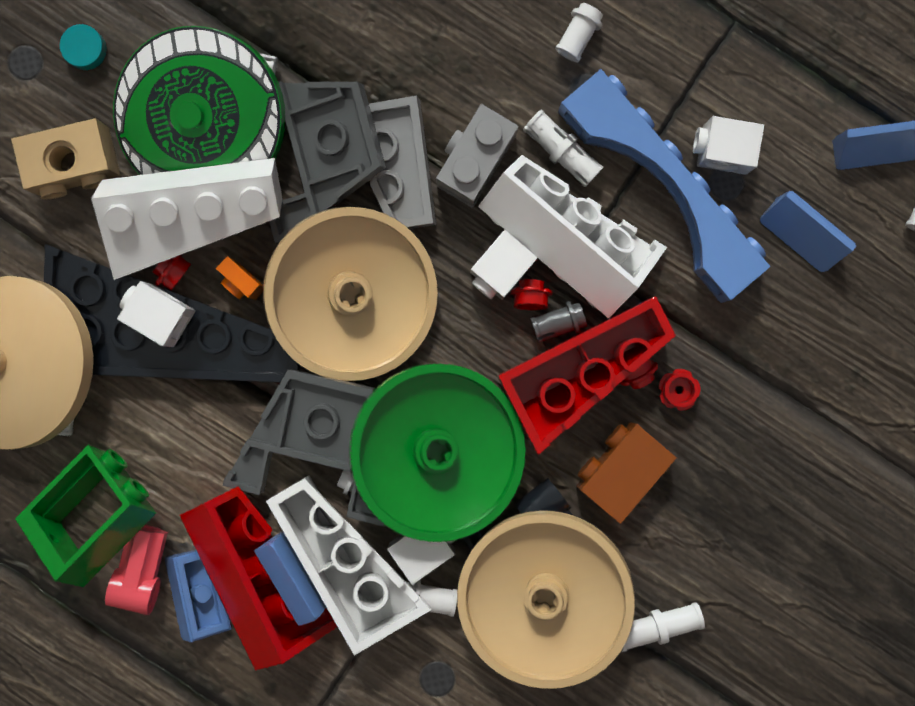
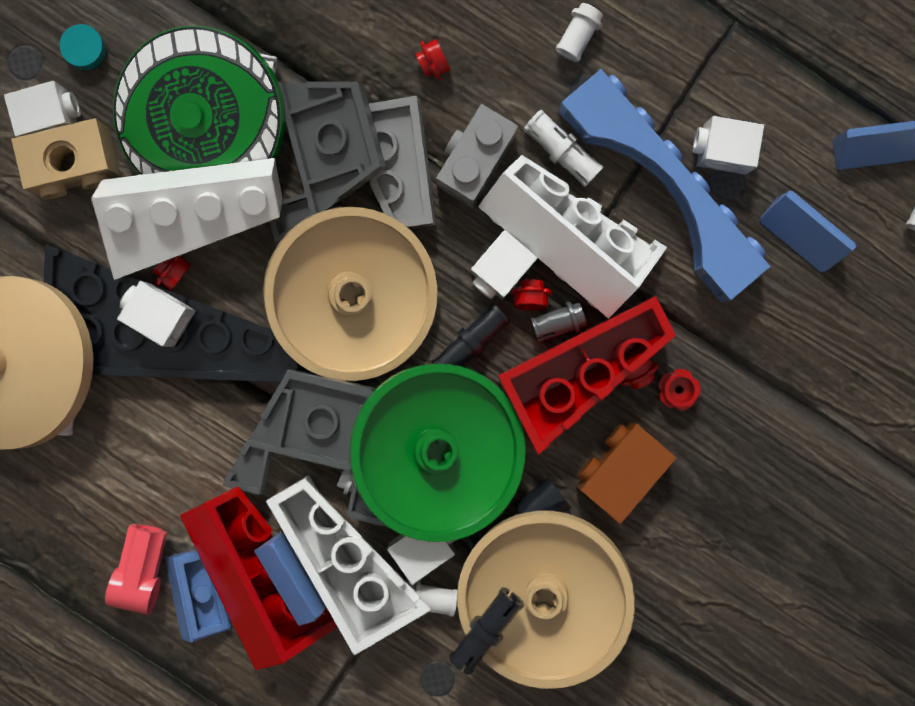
green window [15,445,156,587] -> none
orange plate [216,256,263,300] -> none
white pin [621,602,705,652] -> none
none -> white brick [4,81,81,137]
none -> red plate [415,39,451,80]
none -> black pin [431,303,511,367]
none -> black pin [449,587,524,675]

